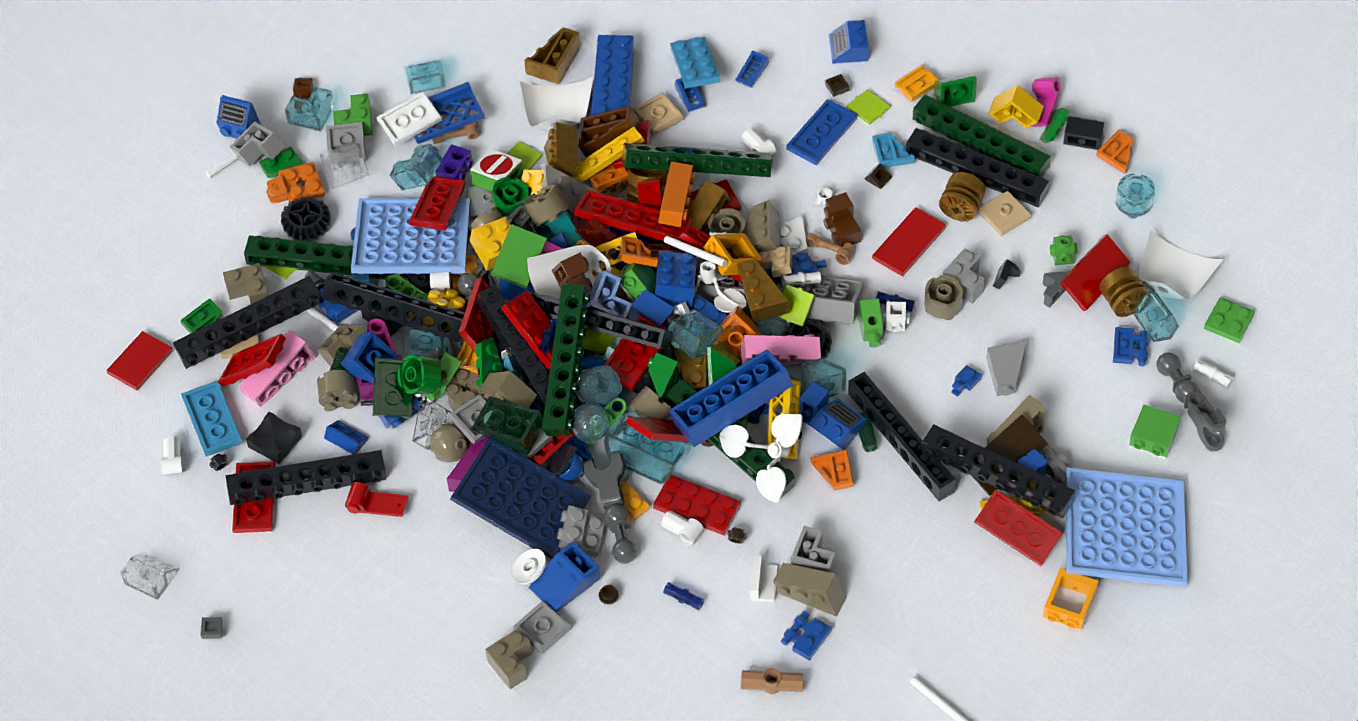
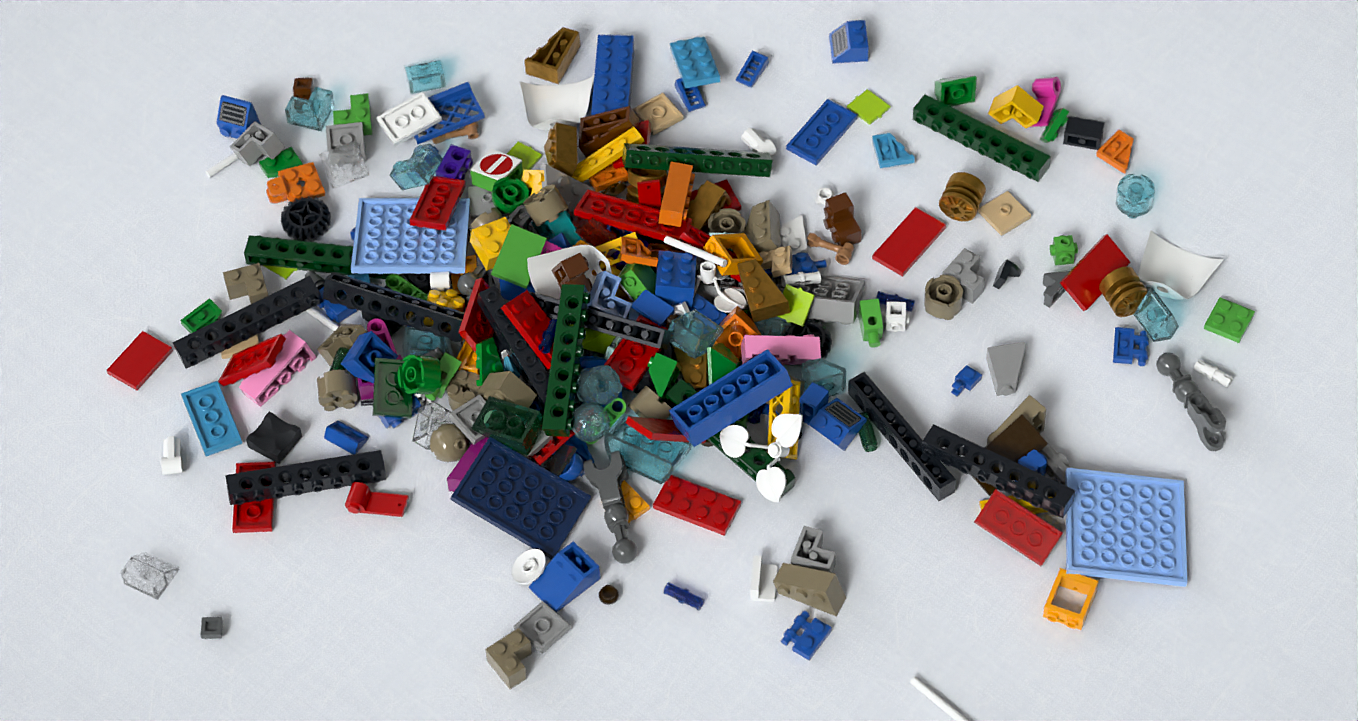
black plate [209,454,228,471] -> none
light grey plate [557,505,605,557] -> none
white piece [661,510,704,545] -> none
dark brown plate [727,528,747,544] -> none
medium nougat piece [741,668,803,694] -> none
orange wing [810,450,854,490] -> none
dark brown plate [825,74,849,97] -> none
dark brown slope [864,164,892,189] -> none
light orange plate [895,65,939,102] -> none
black brick [906,128,1049,208] -> none
bright green piece [1129,405,1181,459] -> none

